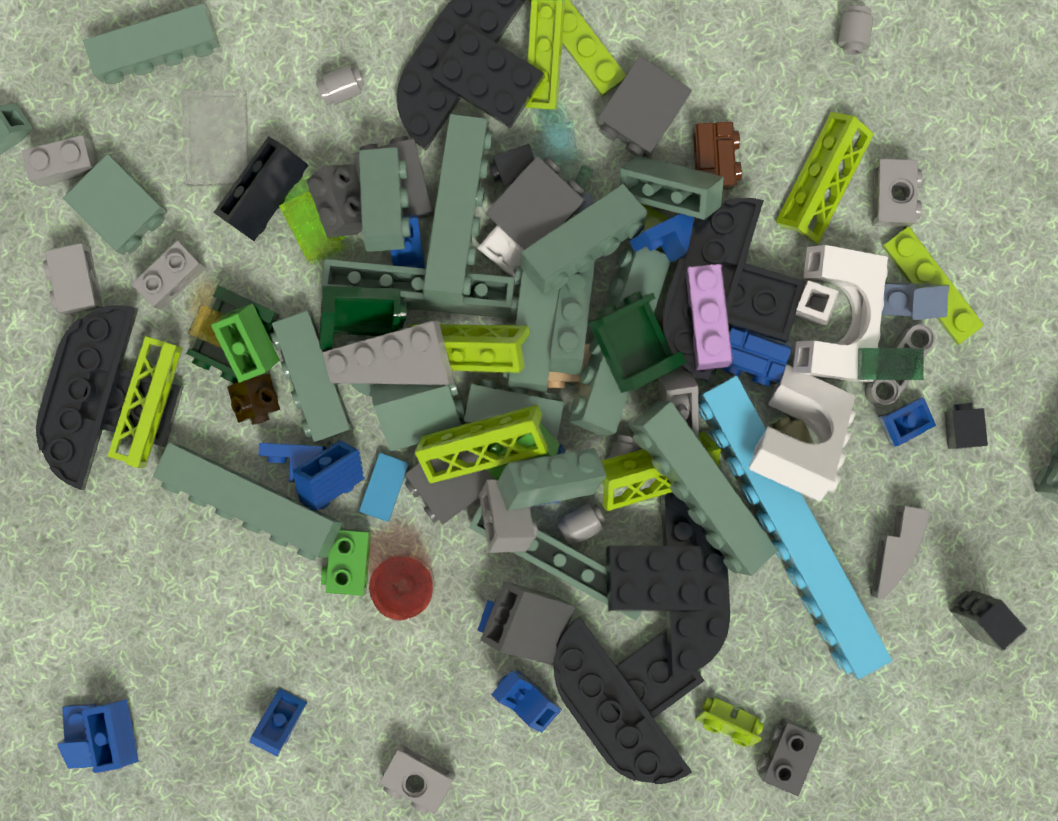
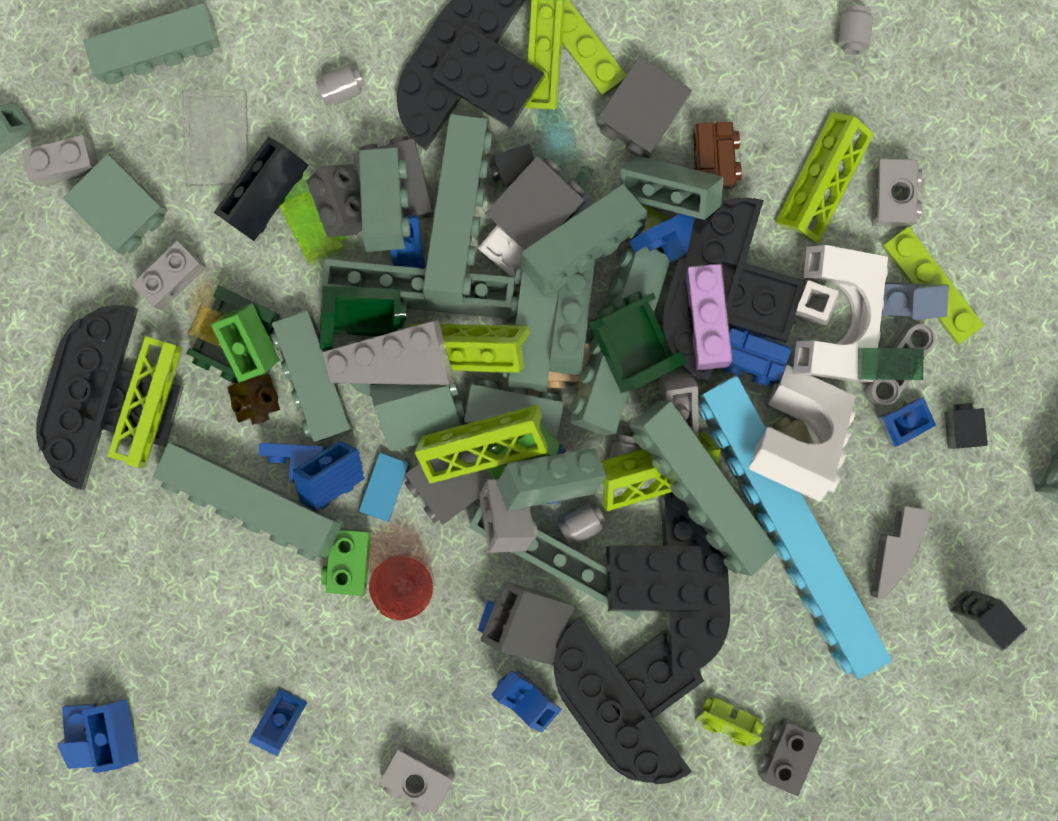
light grey brick [43,243,103,315] -> none

